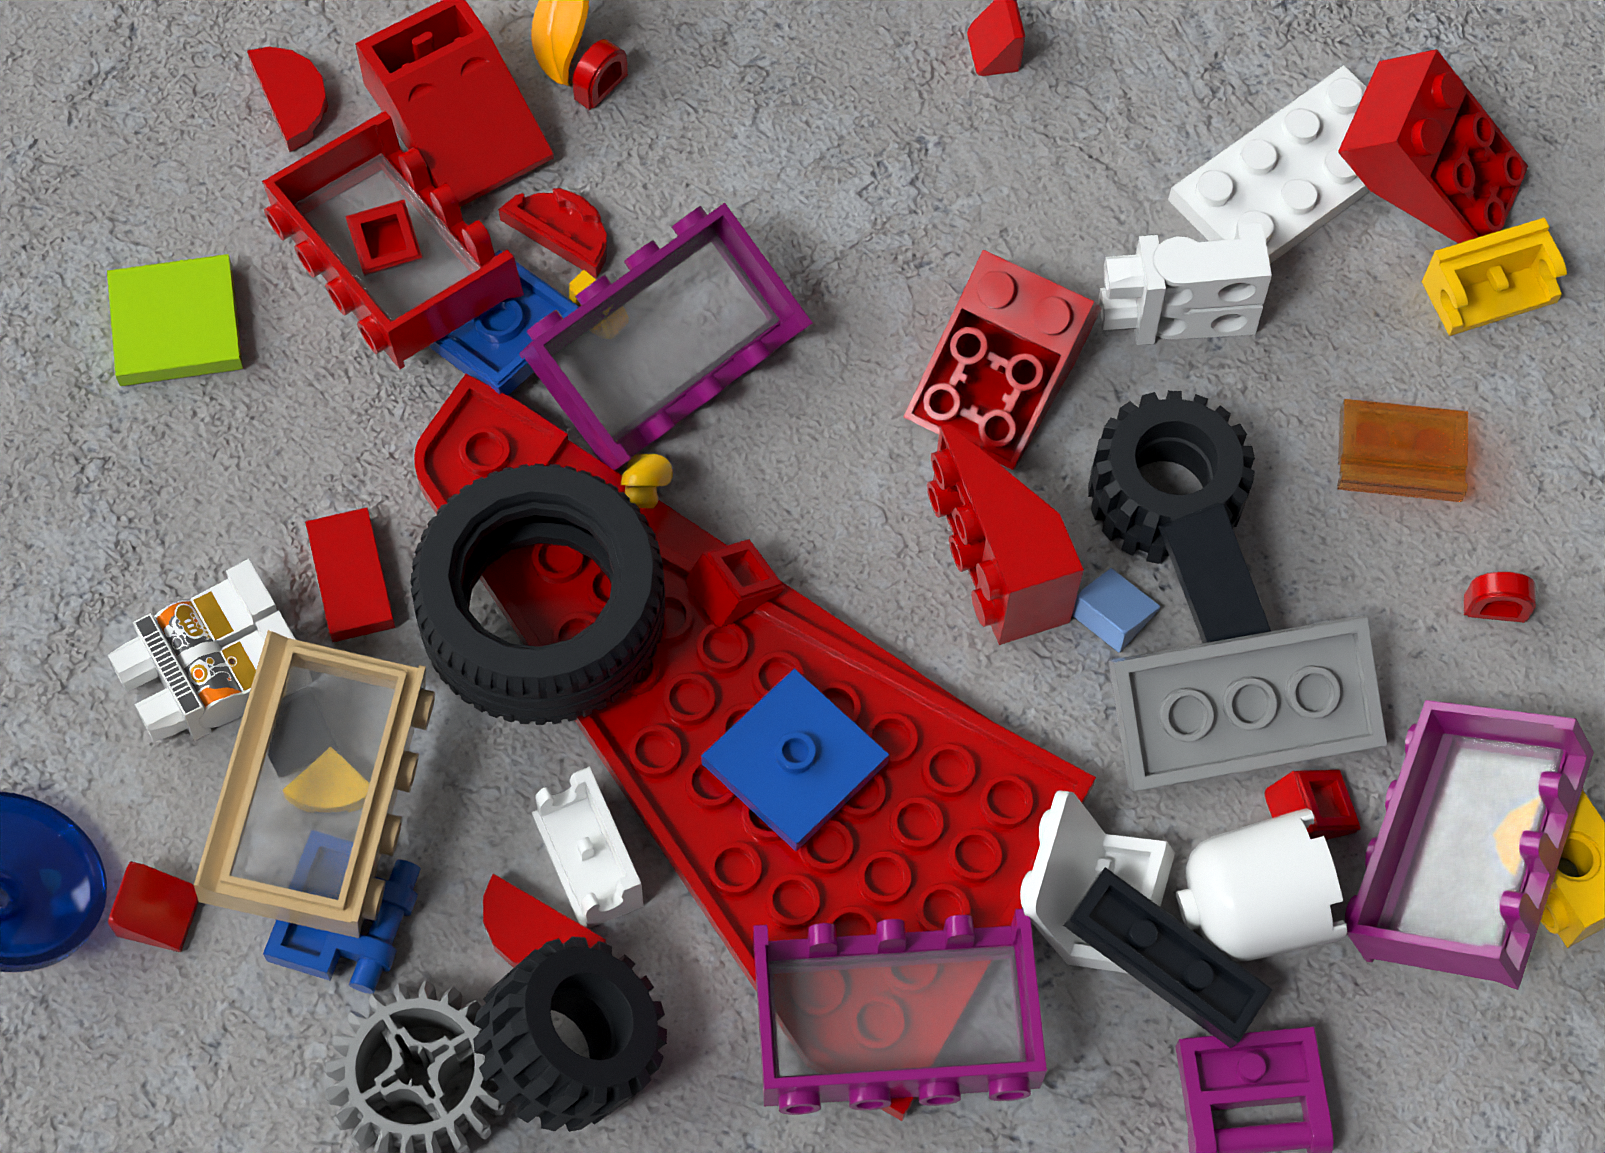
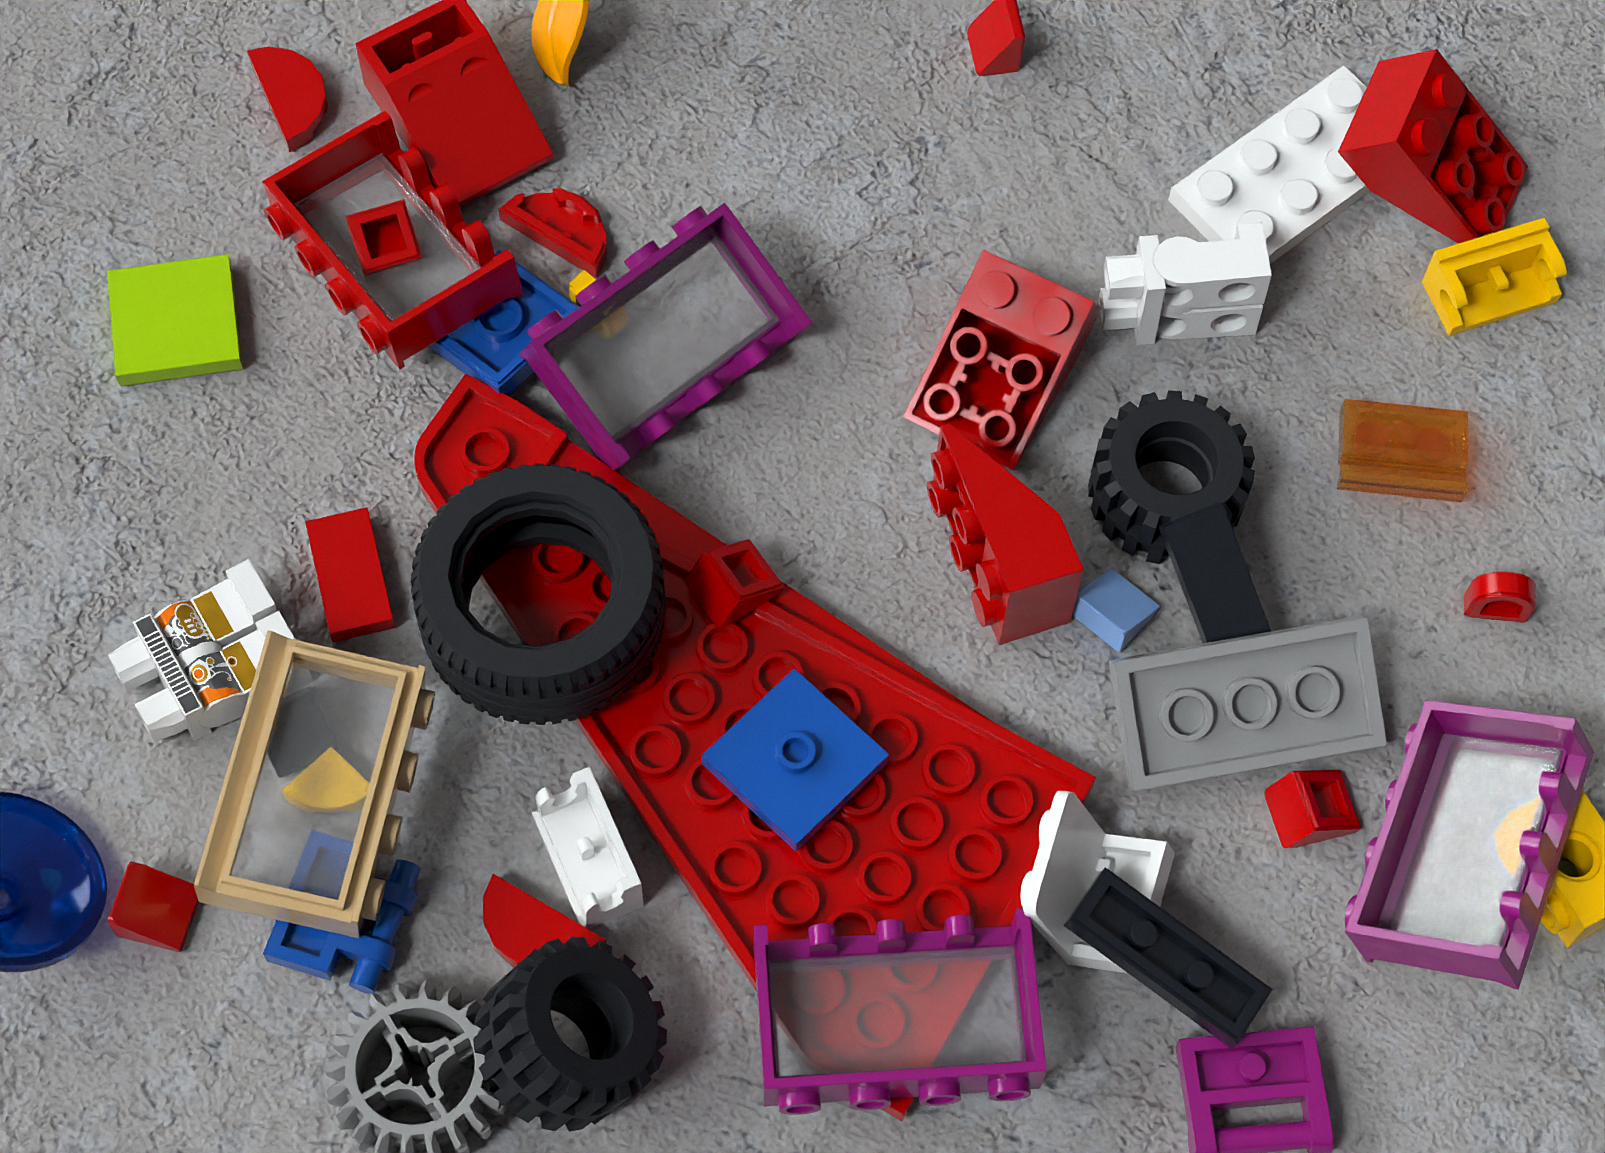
red tile [572,39,628,110] -> none
yellow arm [621,453,673,508] -> none
white cylinder [1176,808,1347,962] -> none

